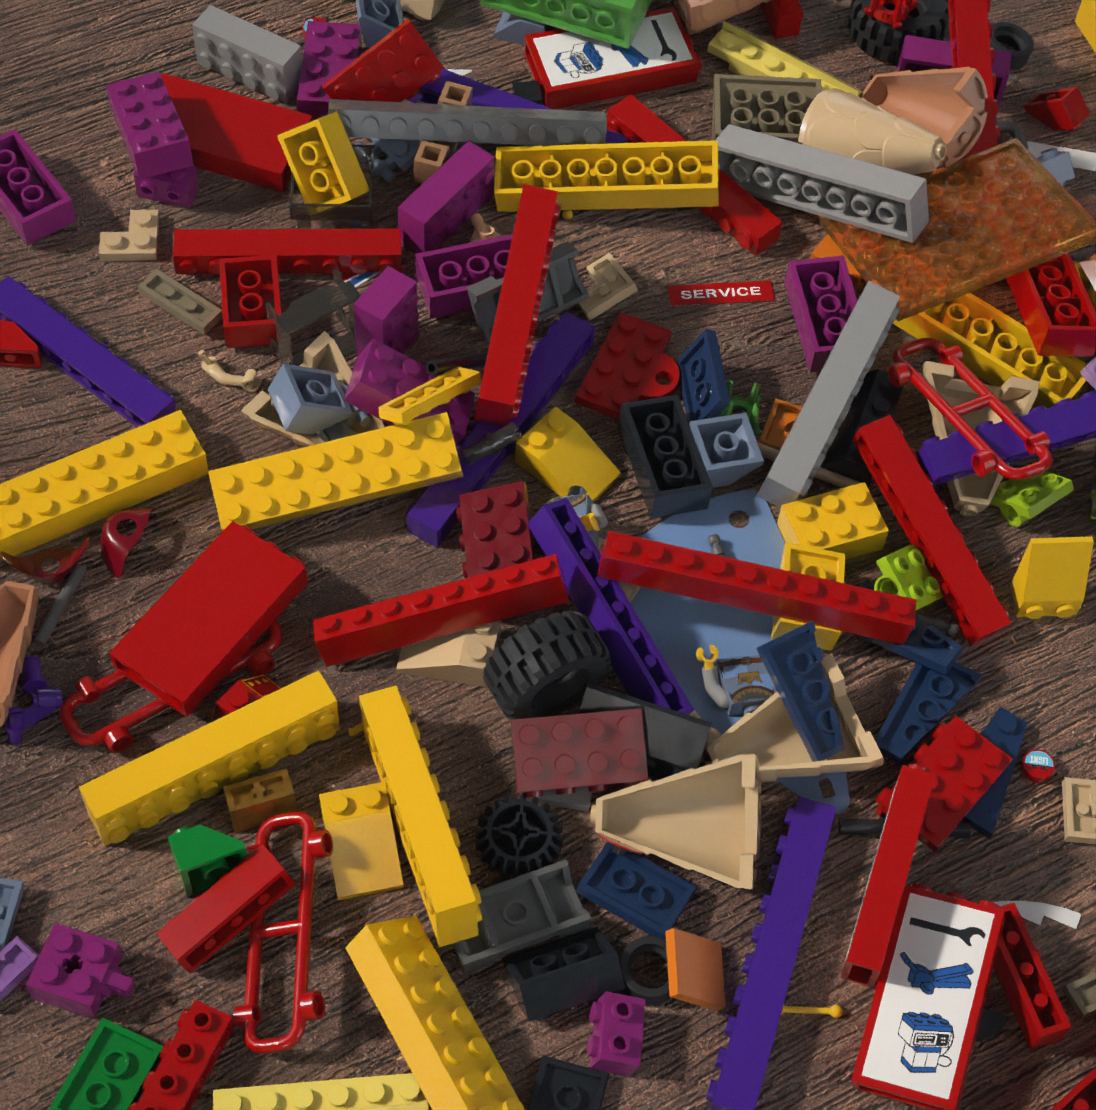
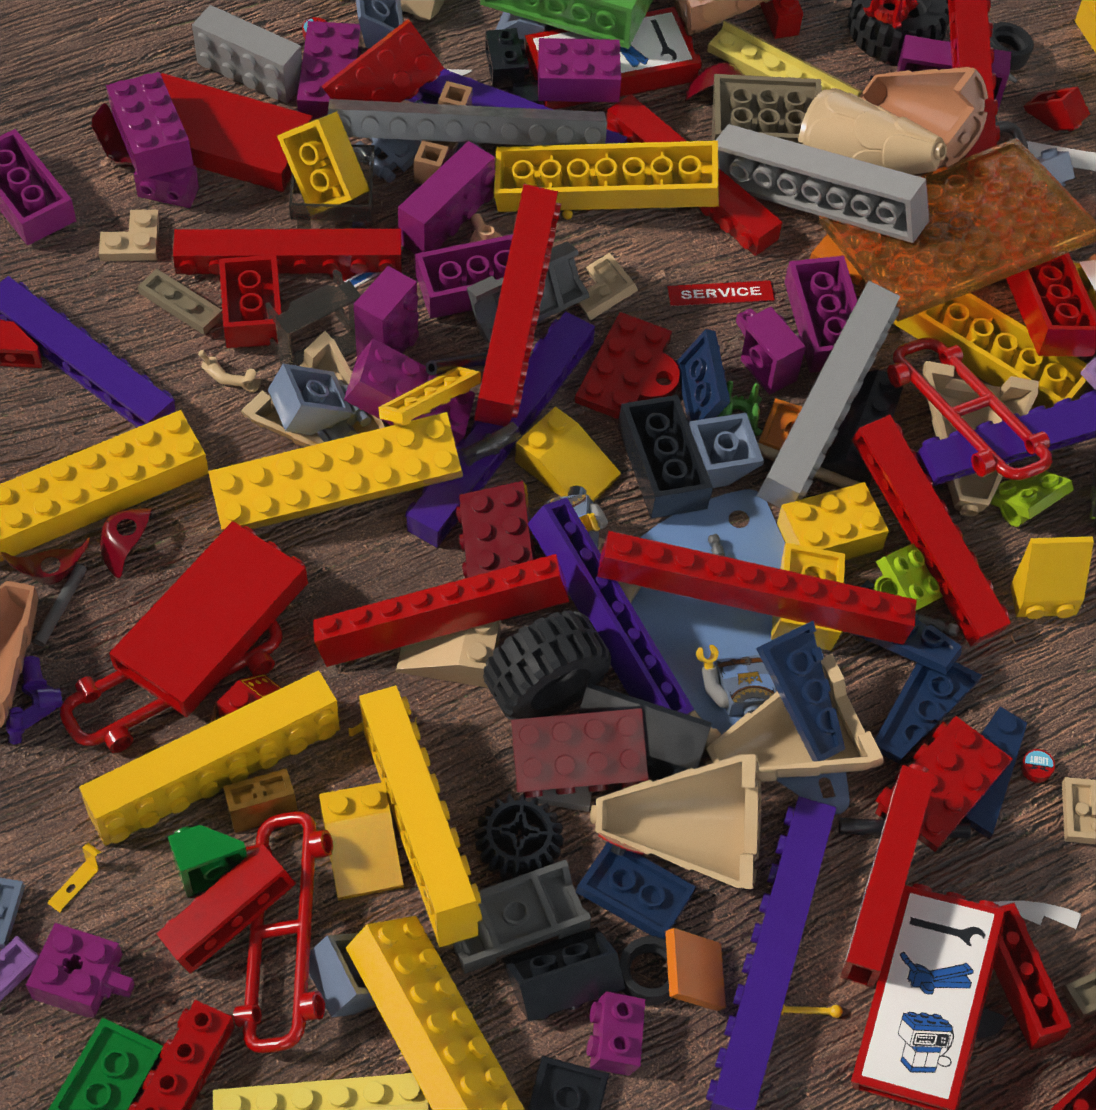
none -> yellow piece [47,843,101,913]
none -> dark red piece [91,103,133,165]
none -> slope [309,933,375,1017]
none -> black brick [485,28,529,88]
none -> magenta brick [538,38,621,102]
none -> dark red piece [685,63,745,101]
none -> magenta hinge [736,306,805,395]

